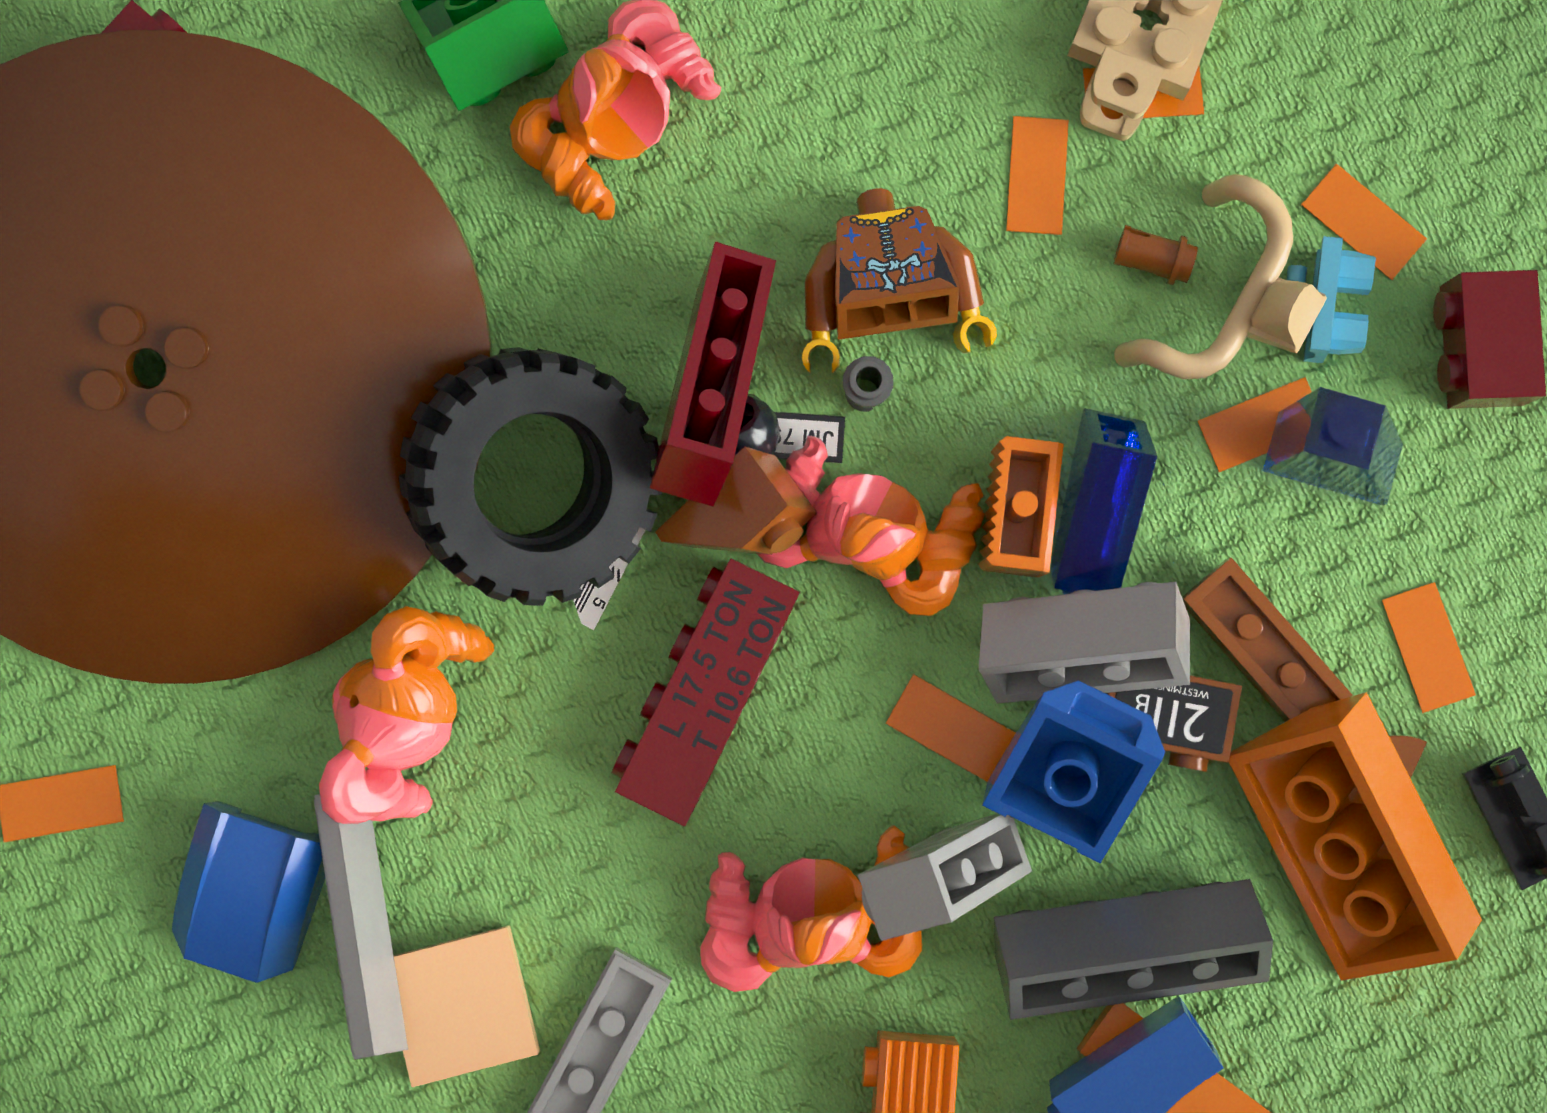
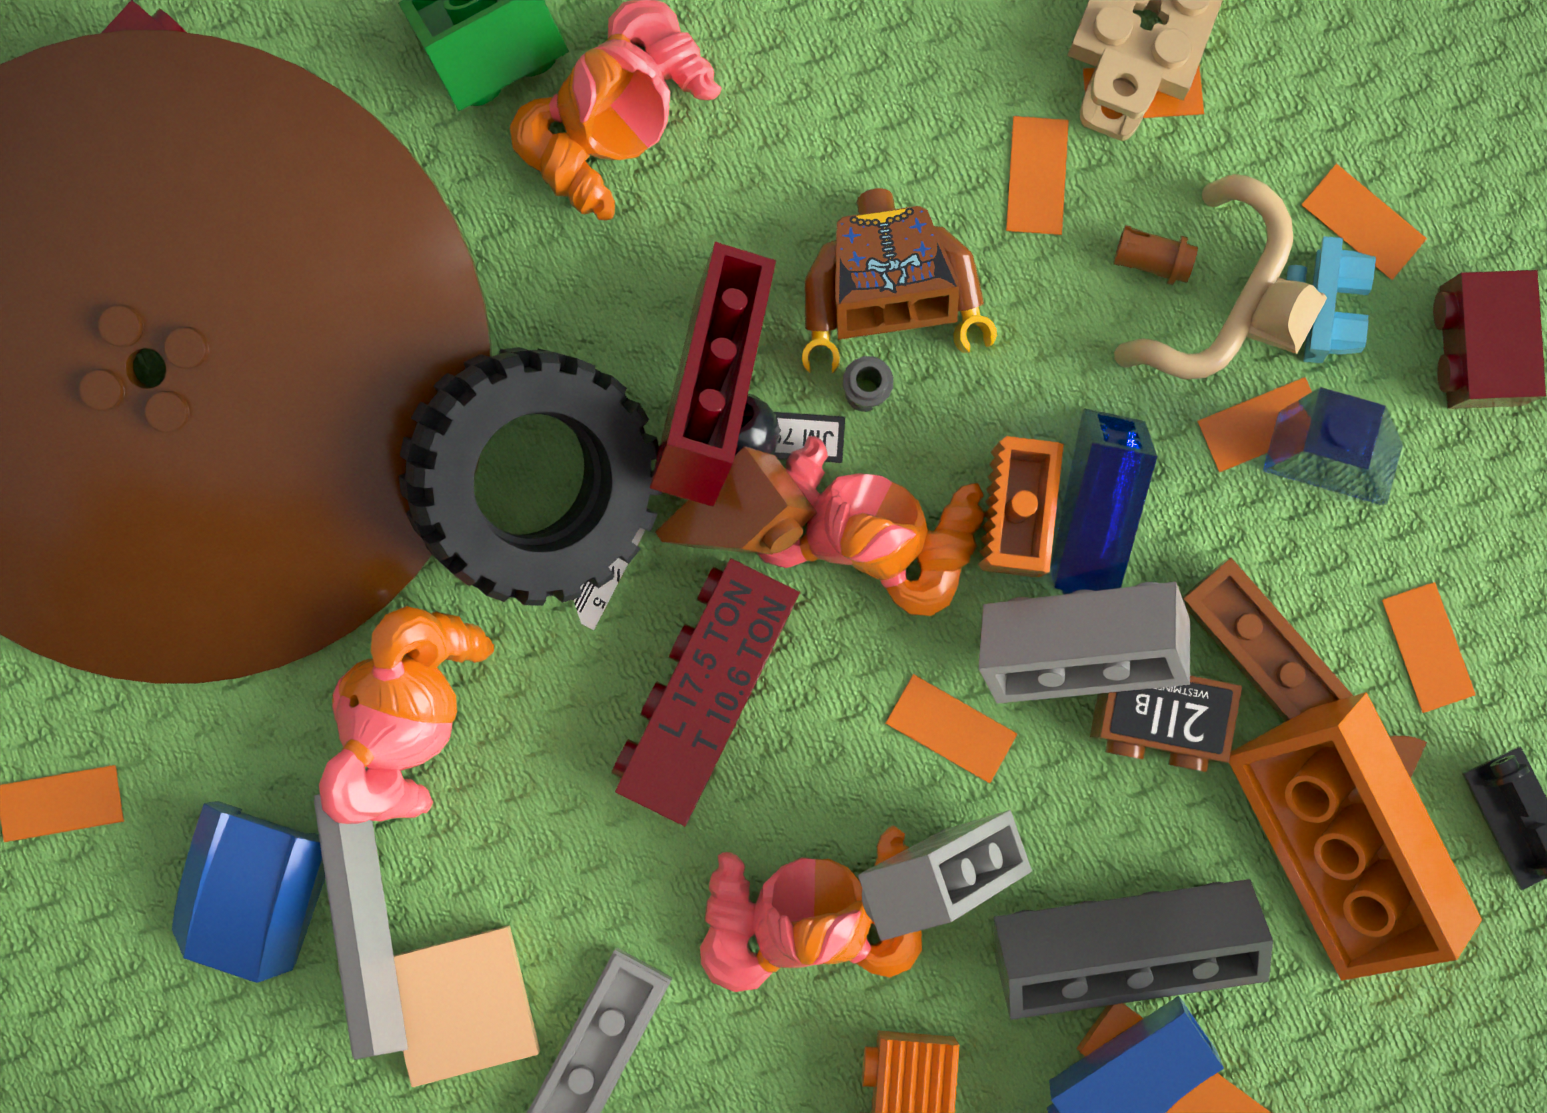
blue slope [982,680,1165,863] -> none

